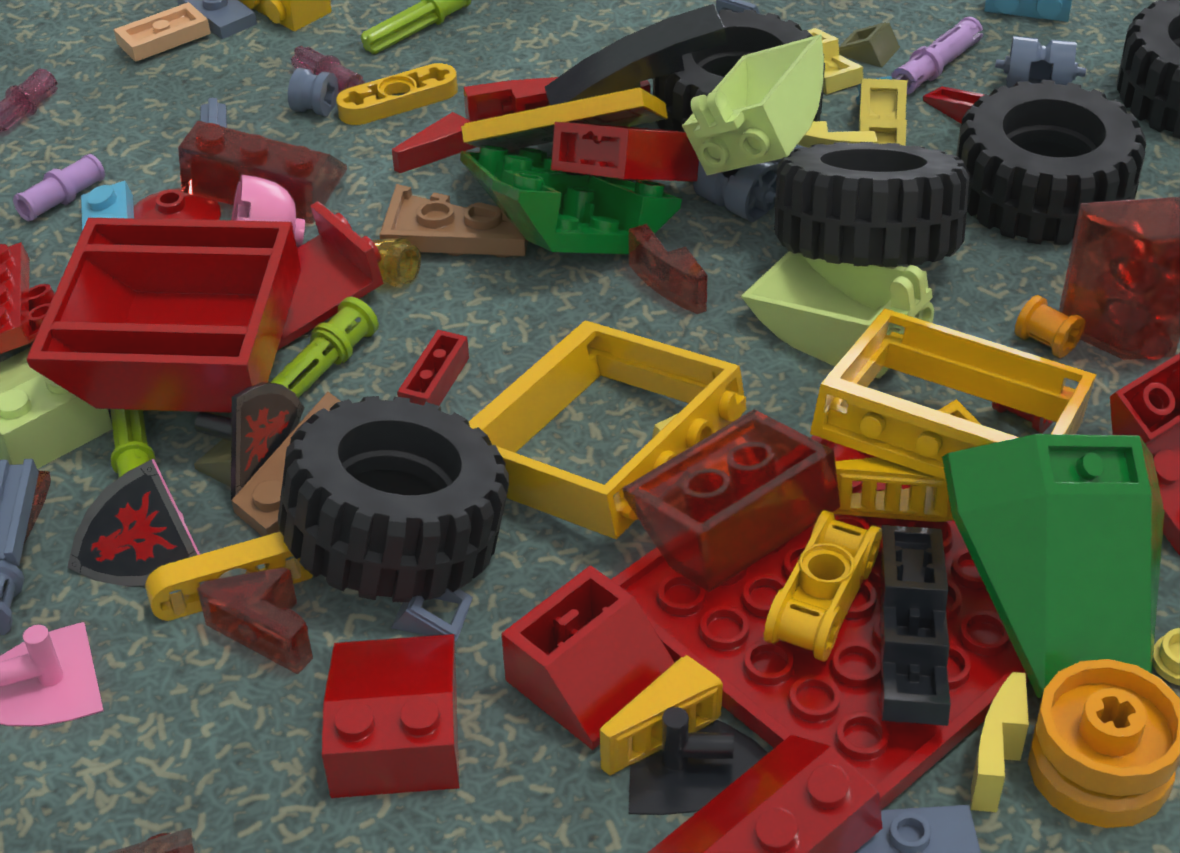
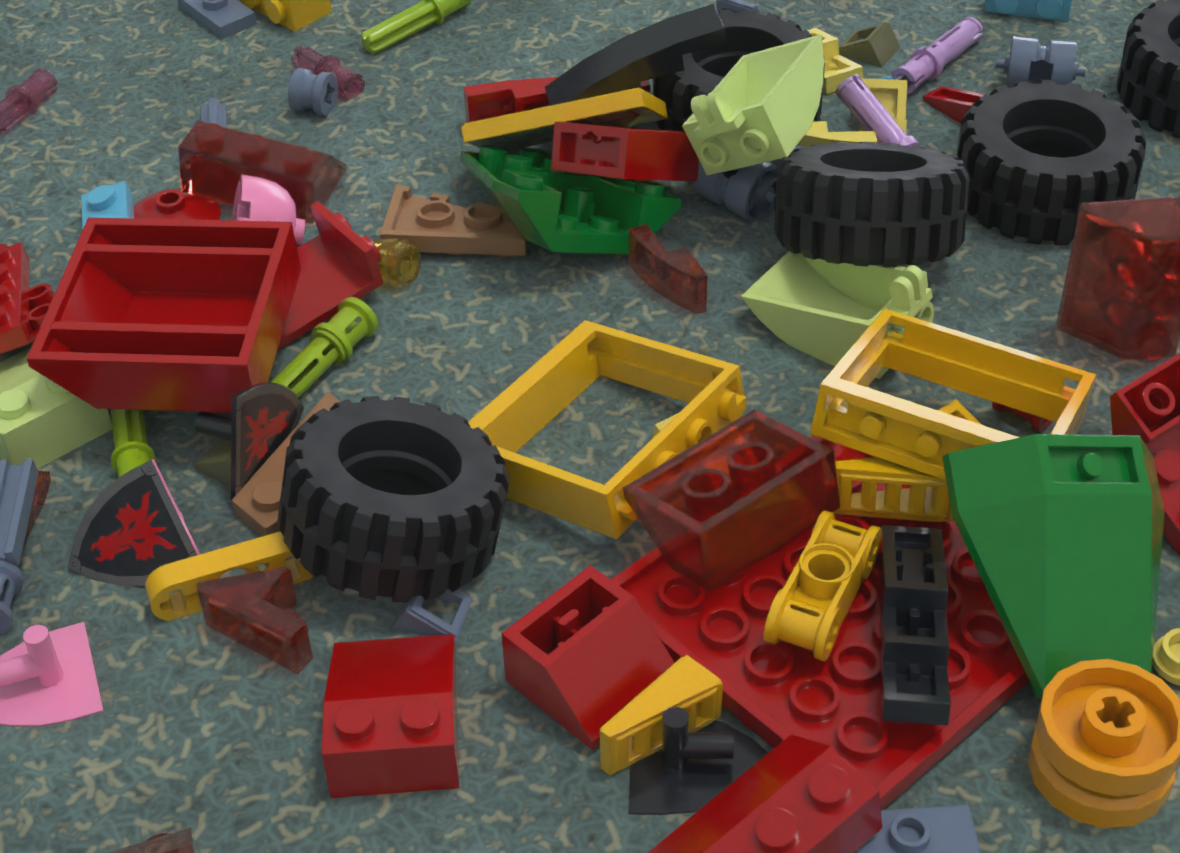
lavender pin [13,154,105,221] -> none
light nougat plate [114,2,211,62] -> none
yellow beam [336,63,458,125] -> none
red piece [392,112,476,173] -> none
red piece [397,330,469,406] -> none
light yellow slope [970,672,1029,812] -> none
light orange bush [1014,295,1085,359] -> none
none -> lavender pin [835,74,920,146]

